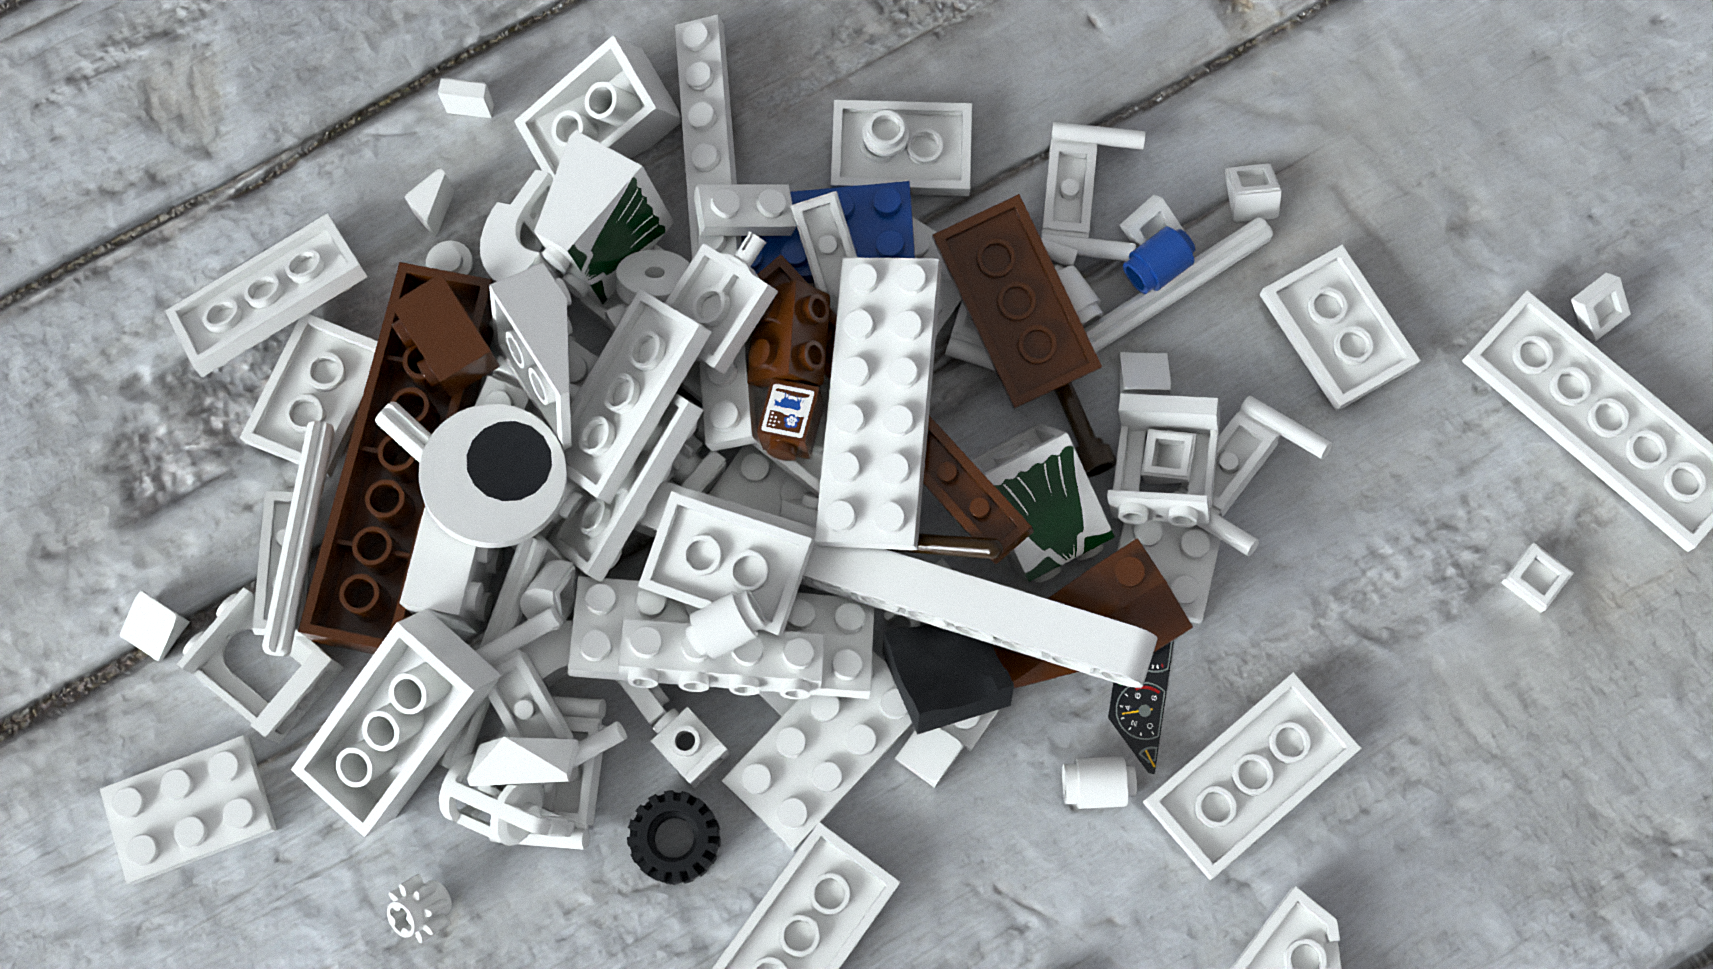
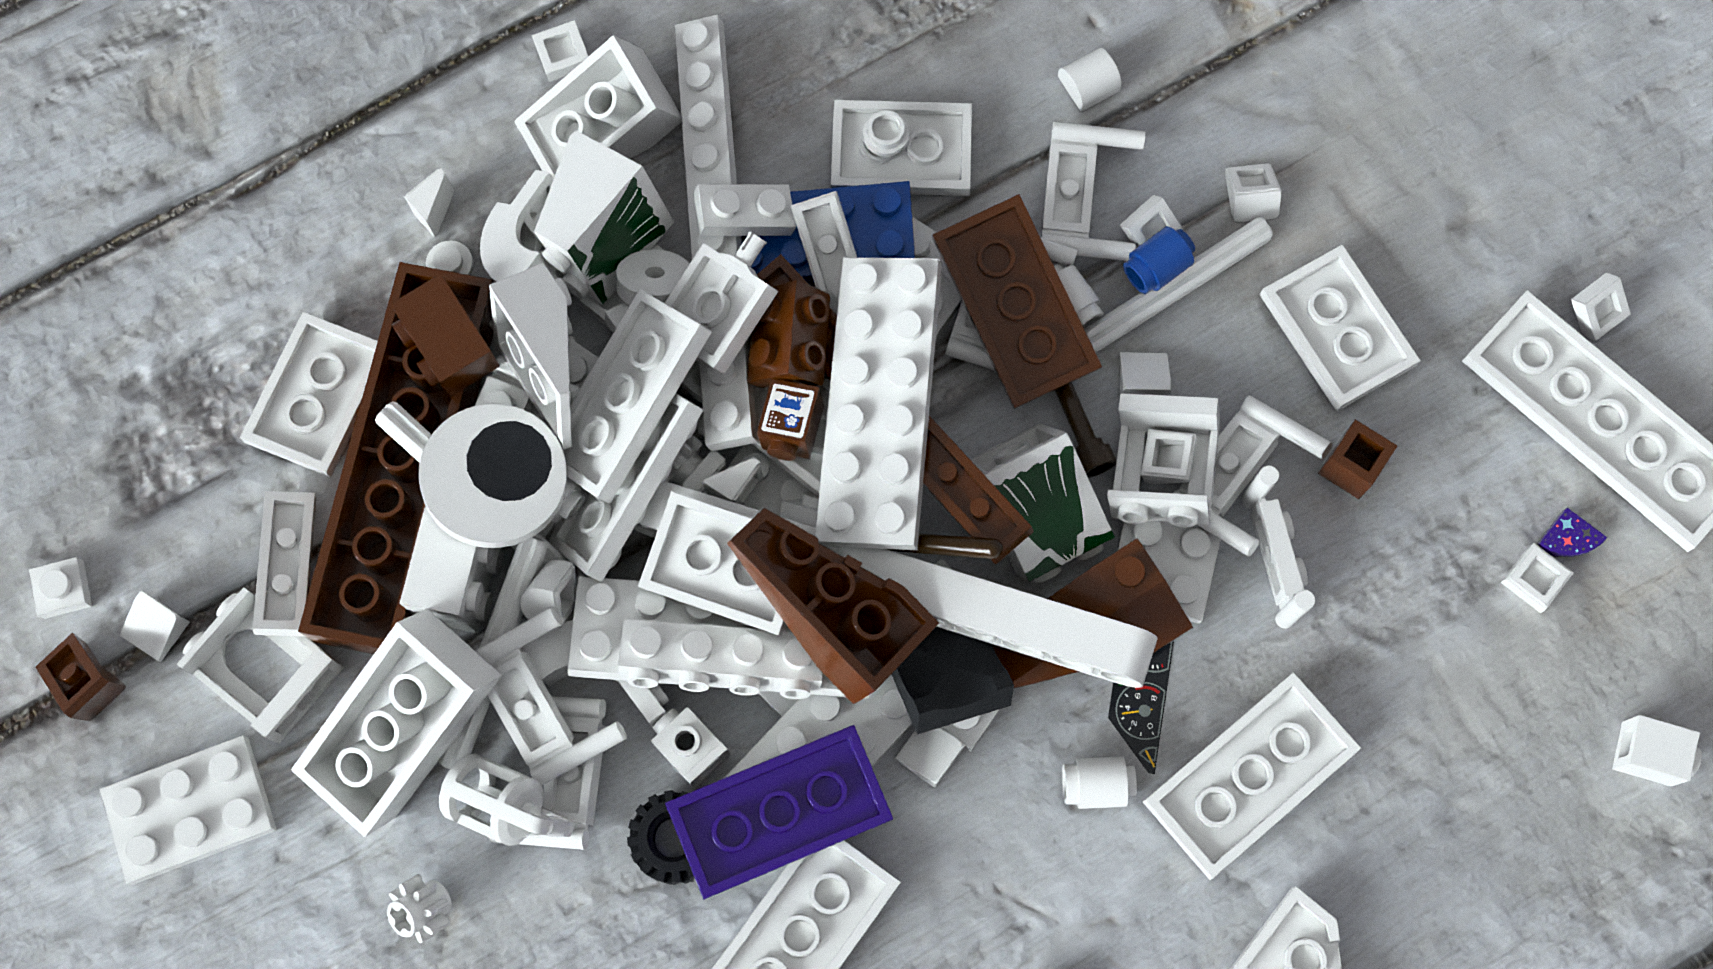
white plate [165,213,368,377] -> none
white axle [262,420,335,656] -> none
white tile [438,78,494,118] -> none
white slope [467,737,579,786] -> none
white brick [686,590,767,660] -> none
none -> white plate [29,557,92,619]
none -> reddish brown slope [35,632,126,721]
none -> white plate [532,20,589,82]
none -> dark purple plate [665,725,893,900]
none -> white slope [702,457,763,505]
none -> reddish brown wedge [727,508,939,704]
none -> white brick [1058,48,1121,112]
none -> white plate [1242,465,1315,629]
none -> reddish brown brick [1318,419,1397,499]
none -> dark purple tile [1537,508,1608,557]
none -> white brick [1612,715,1702,786]

